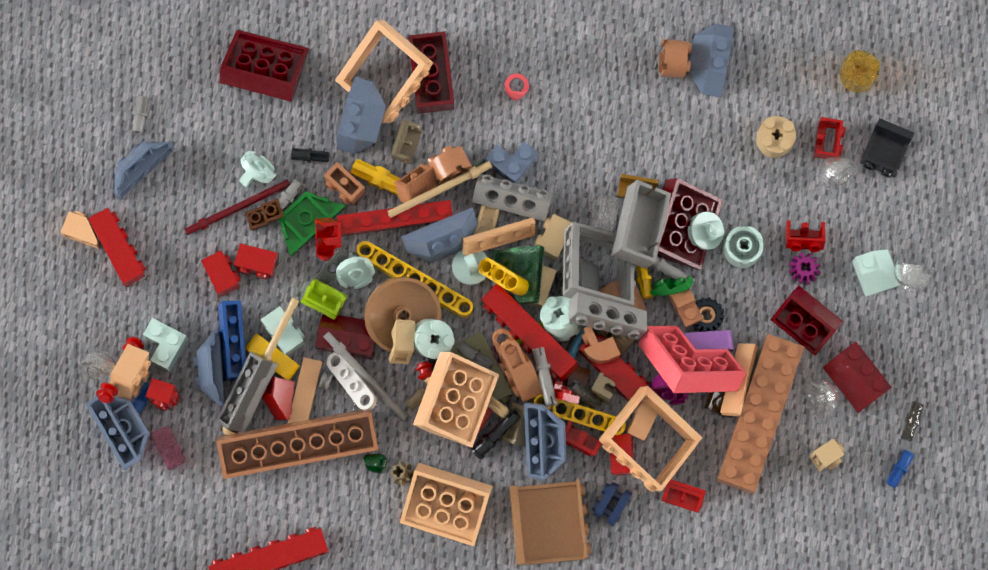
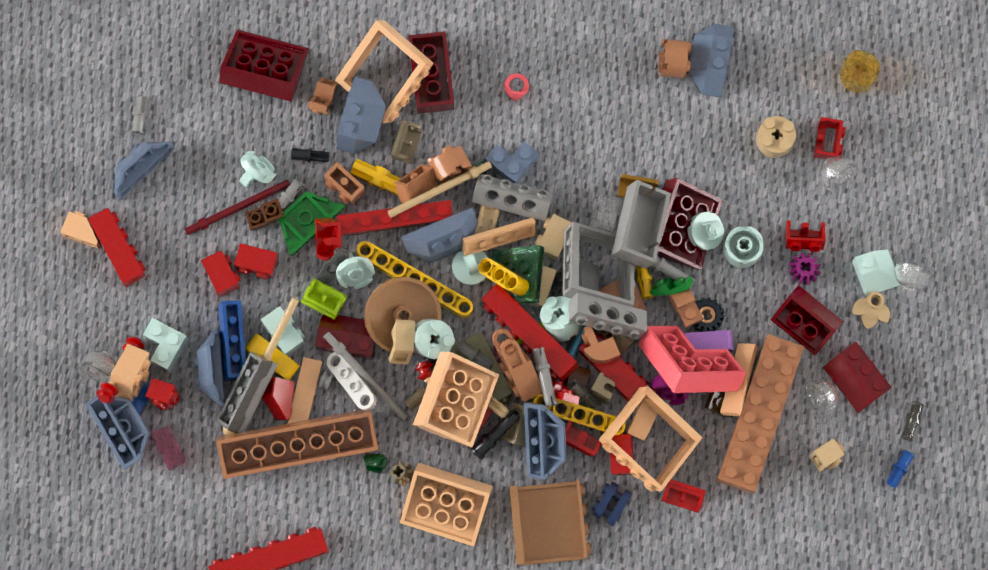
black panel [860,118,914,178] -> none
none -> nougat brick [307,77,339,115]
none -> tan plate [852,292,890,329]

